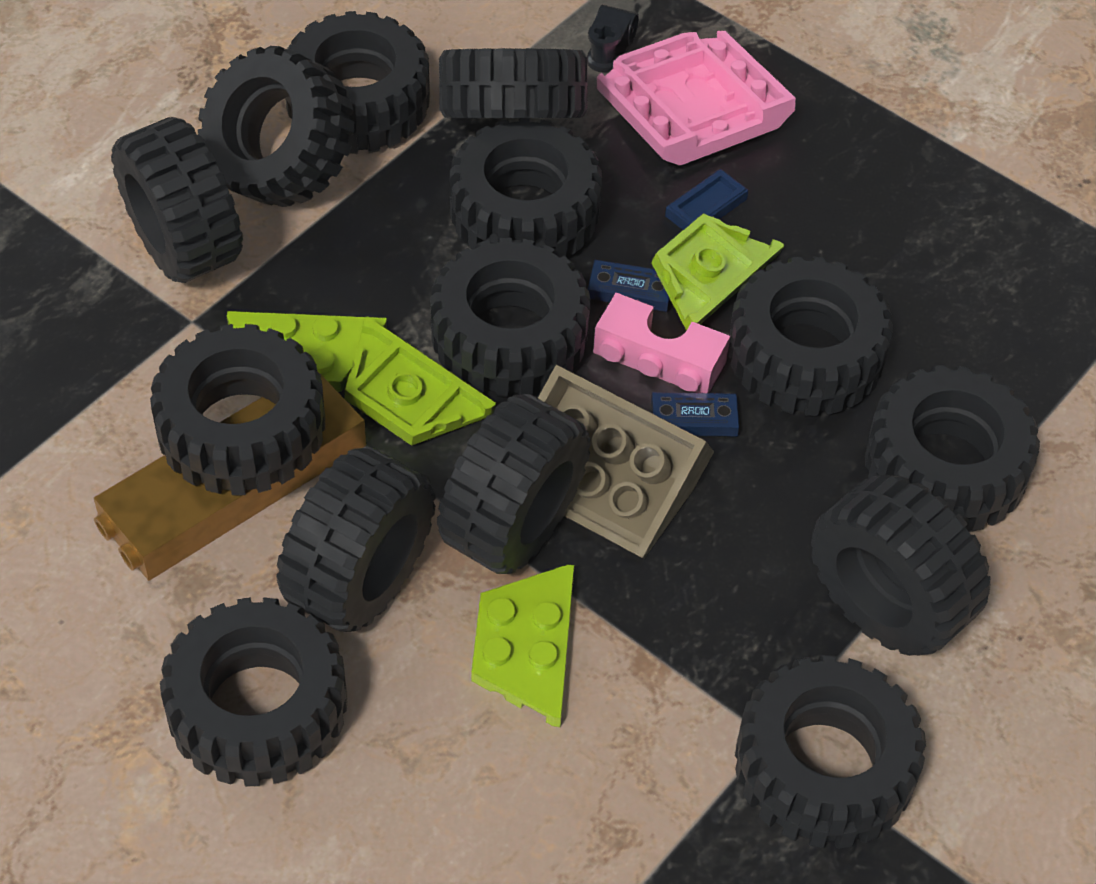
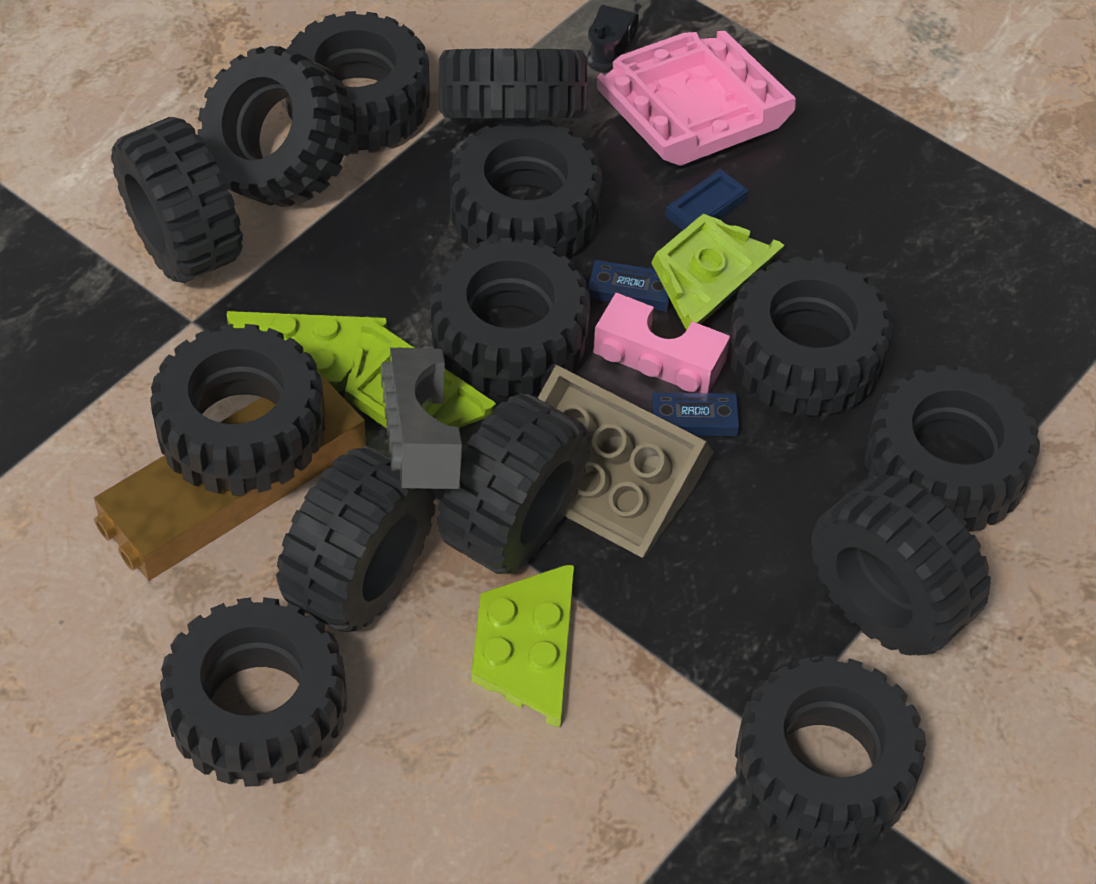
none -> dark grey arch [381,347,462,489]

